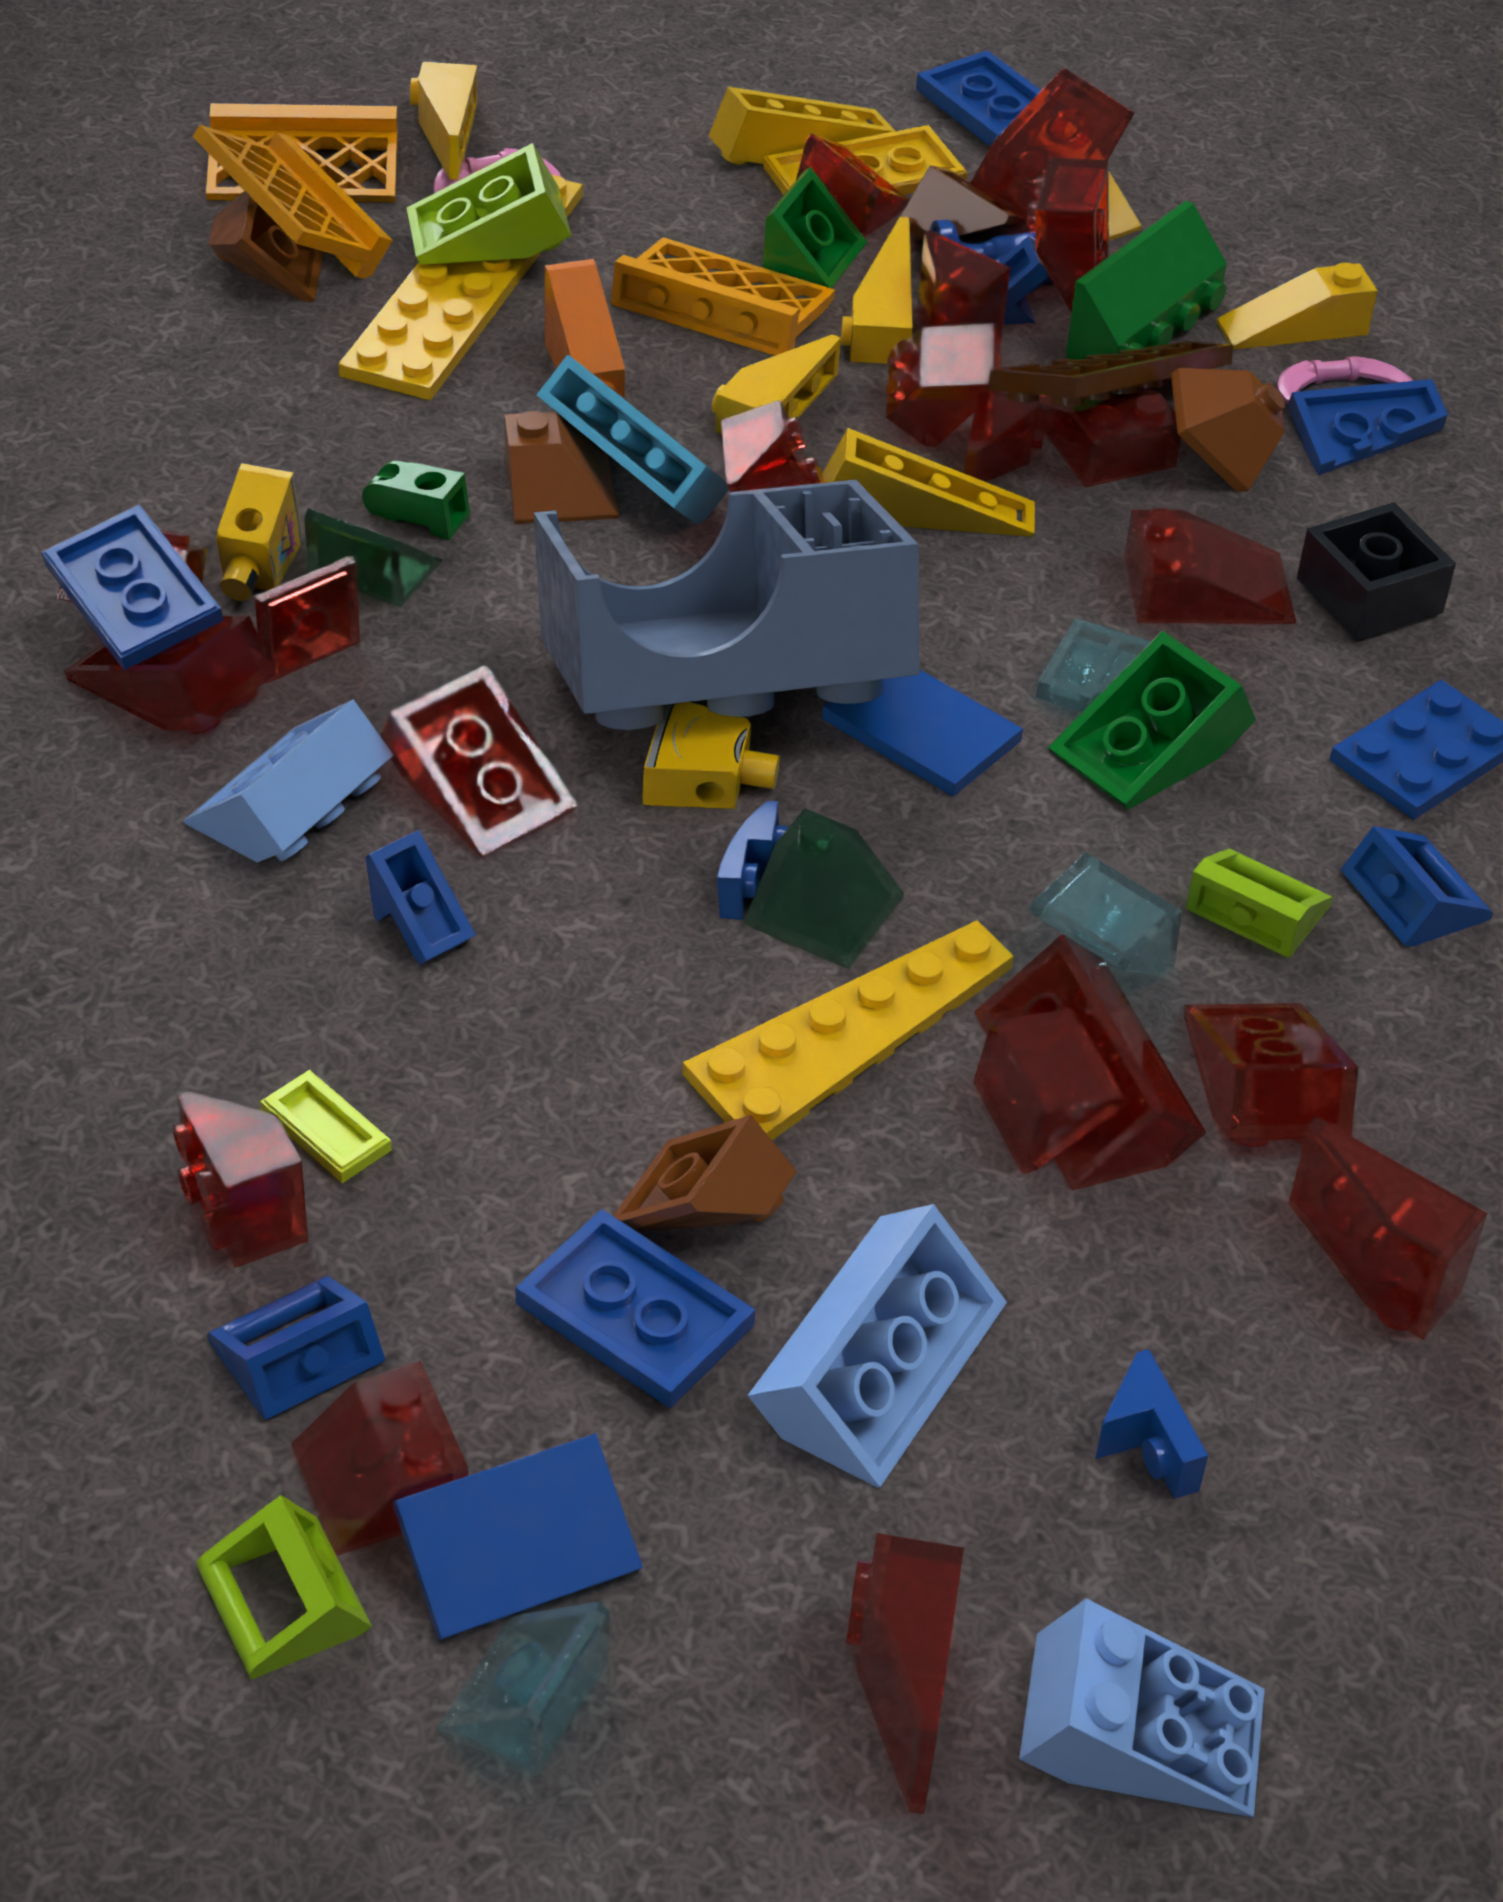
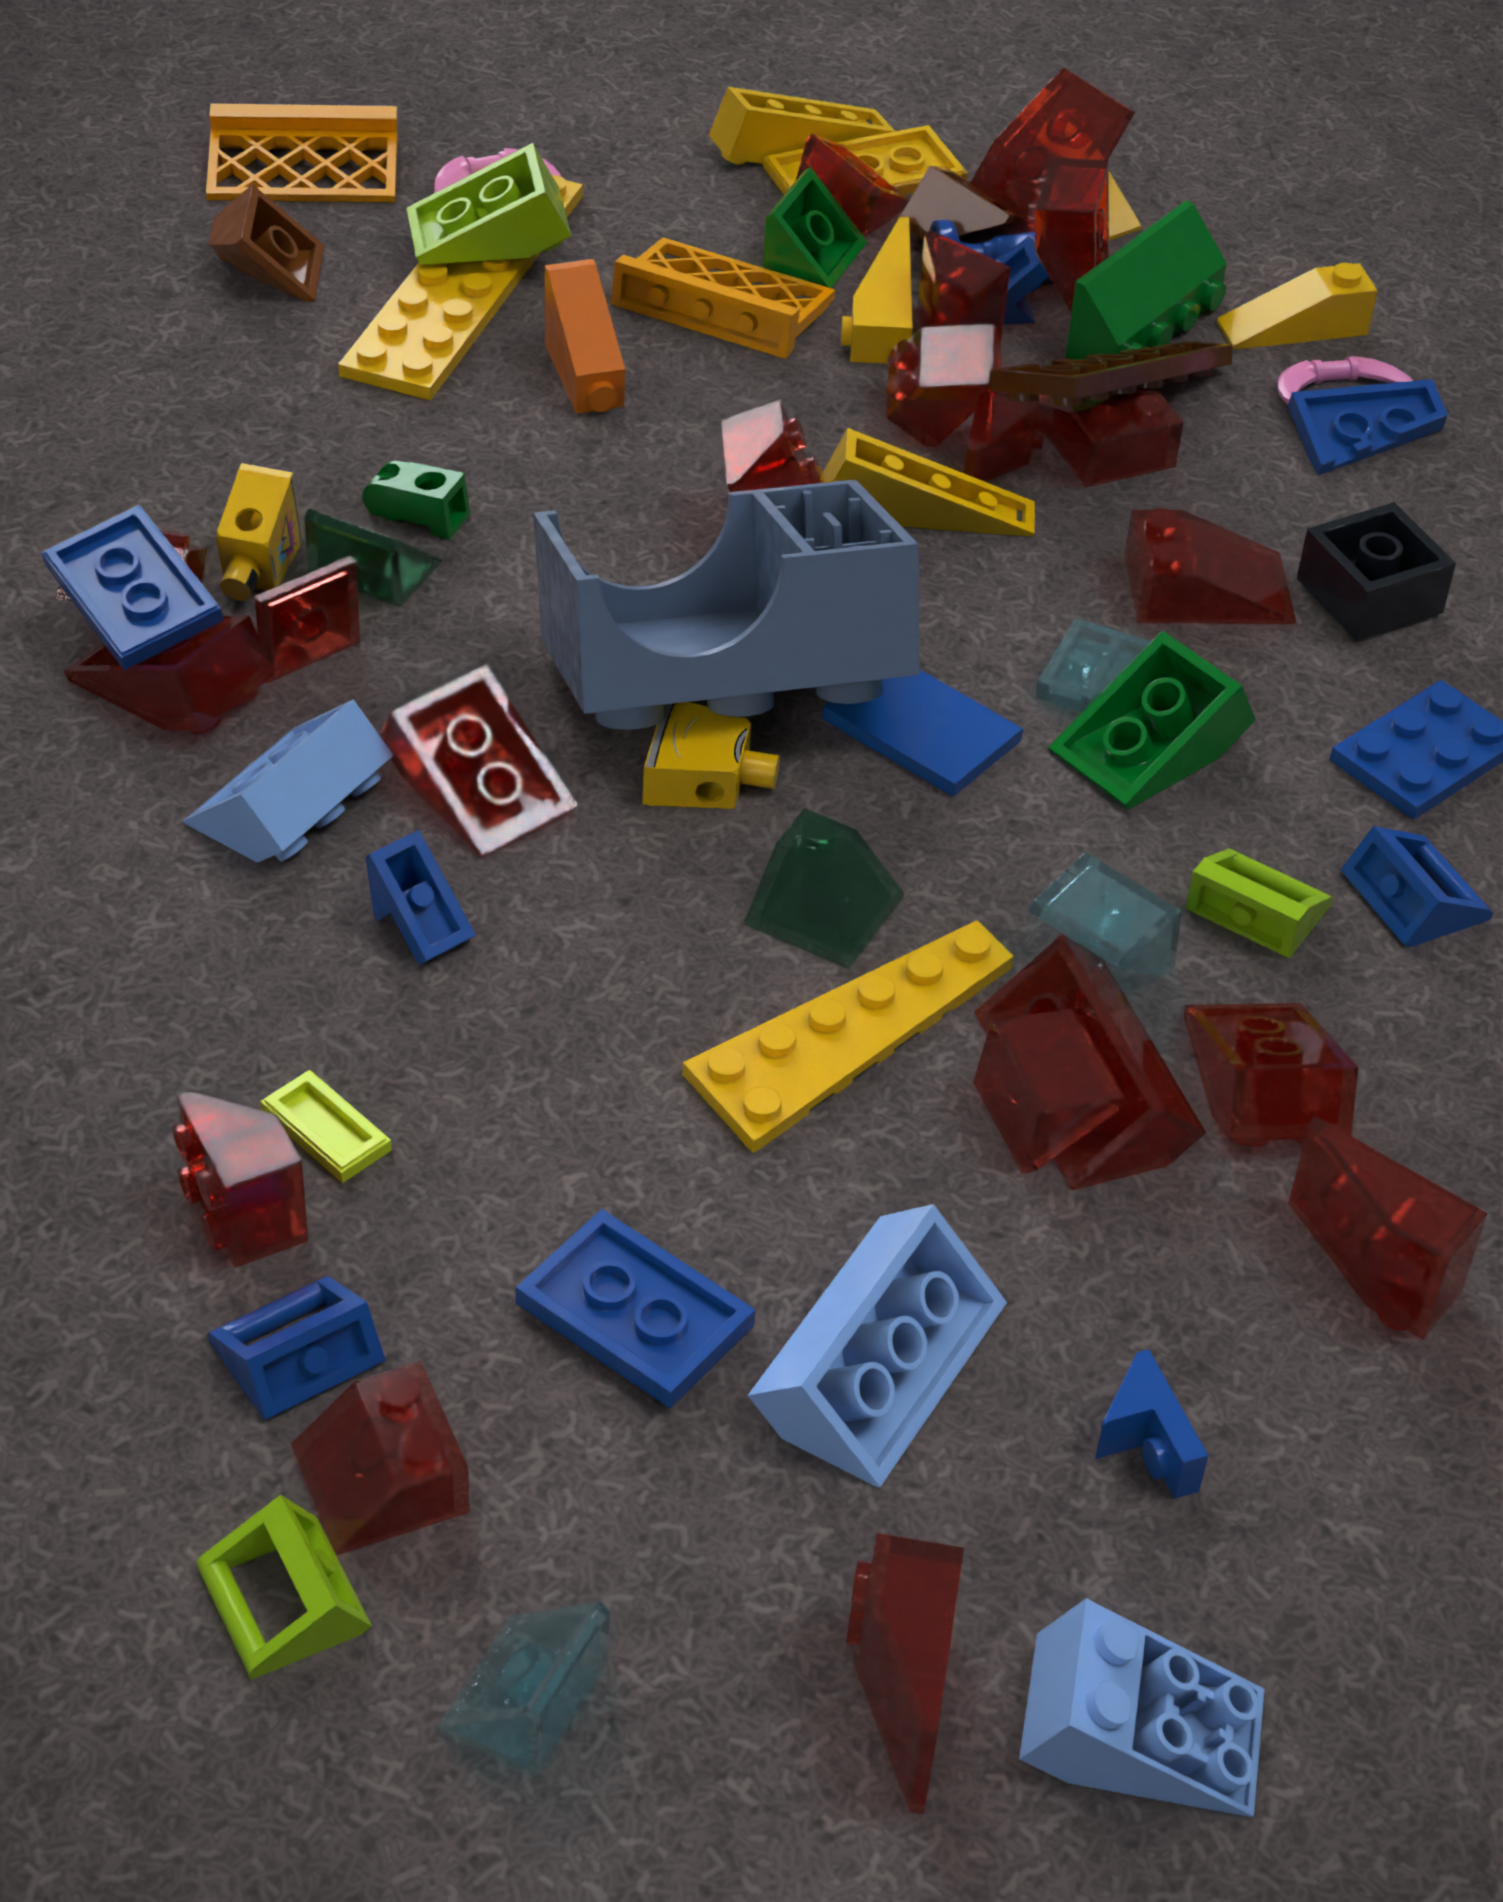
light orange fence [193,124,393,279] -> none
blue tile [393,1433,643,1641] -> none
yellow slope [410,62,477,180] -> none
dark orange slope [504,411,619,524] -> none
medium azure brick [536,354,732,525] -> none
dark orange slope [613,1115,797,1232] -> none
yellow slope [712,334,841,451] -> none
blue slope [717,801,790,920] -> none
blue plate [916,50,1070,152] -> none
dark orange slope [1171,368,1285,492] -> none

